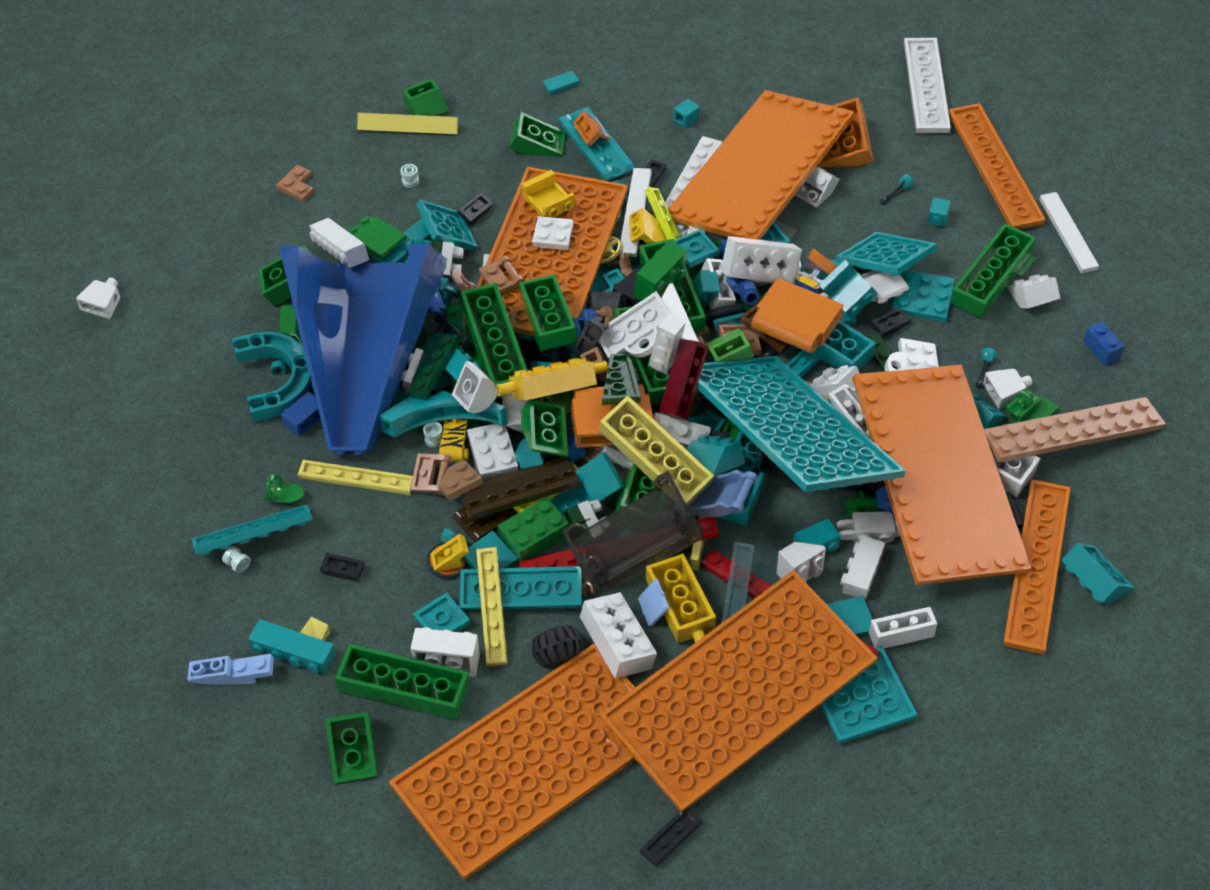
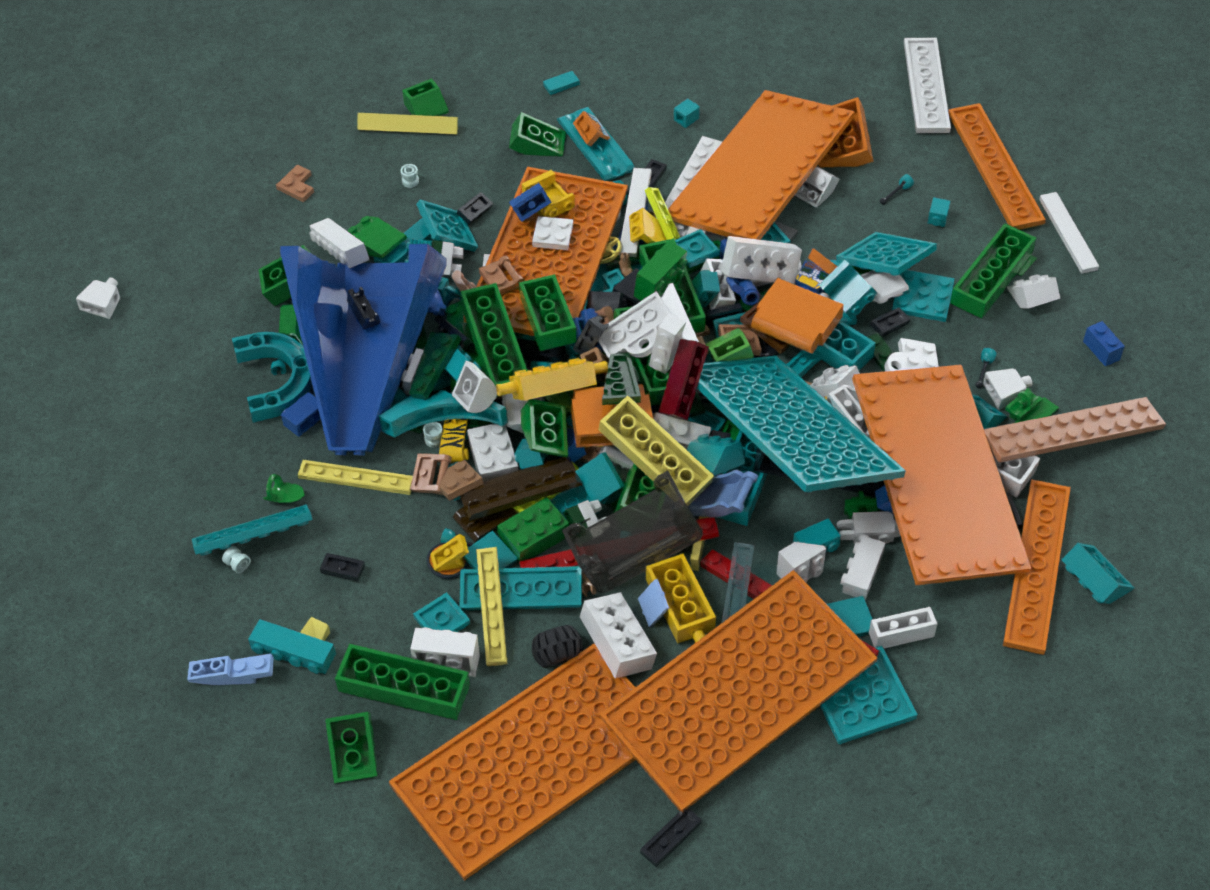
none -> black hinge [347,287,380,330]
none -> blue brick [509,183,552,222]

